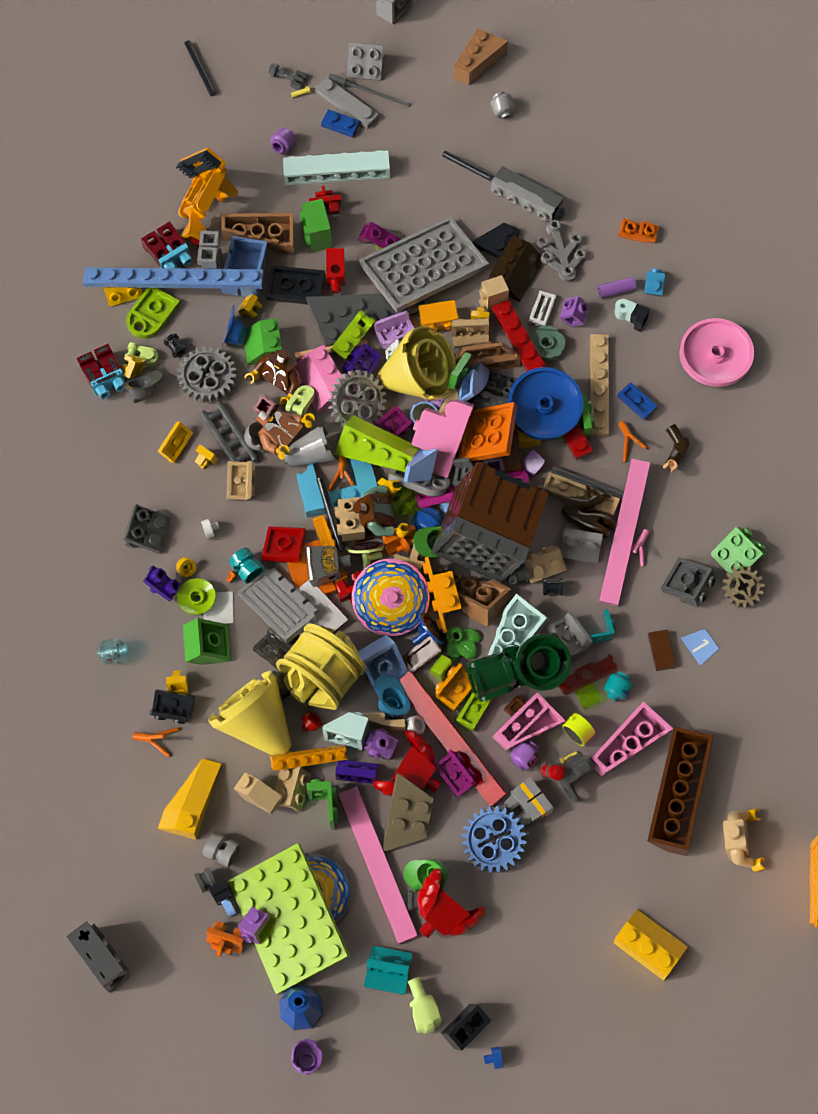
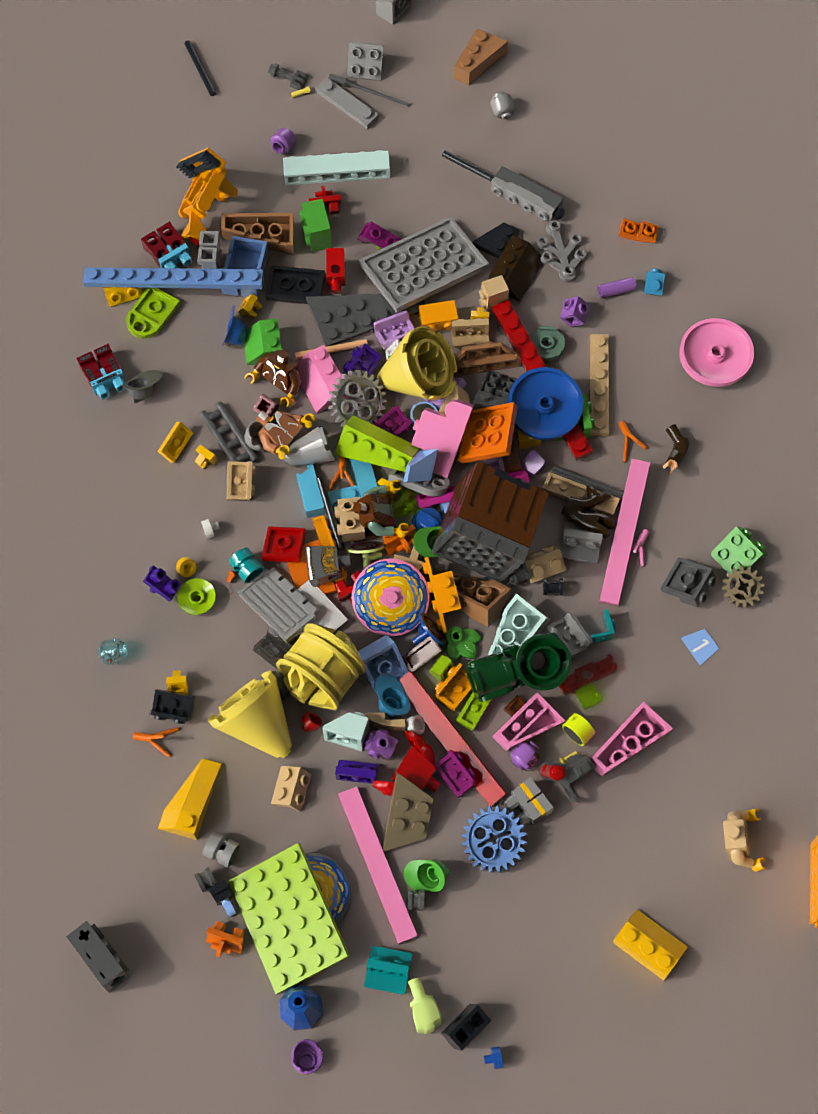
yellow tile [121,355,146,379] -> none
dark grey plate [123,504,171,554] -> none
yellowish green plate [124,342,159,367] -> none
black bush [164,333,187,358] -> none
light grey gear [177,346,237,403] -> none
bright green slope [183,618,231,665] -> none
white sticker [203,591,234,624] -> none
tan slope [233,773,283,814] -> none
medium lavender bracket [238,907,270,944] -> none
light orange piece [270,744,347,771] -> none
yellowish green plate [286,385,315,416] -> none
bright green bracket [307,779,339,830] -> none
blue plate [321,109,360,138] -> none
lime plate [330,309,376,361] -> none
red torso [417,868,486,938] -> none
bright green plate [448,352,472,390] -> none
dark grey bracket [452,457,475,487] -> none
light blue slope [459,361,489,402] -> none
white tile [528,290,557,327] -> none
teal head [604,671,633,702] -> none
leg [614,299,650,332] -> none
blue plate [617,382,657,420] -> none
reddish brown slope [647,726,714,856] -> none
reddish brown tile [648,630,676,671] -> none

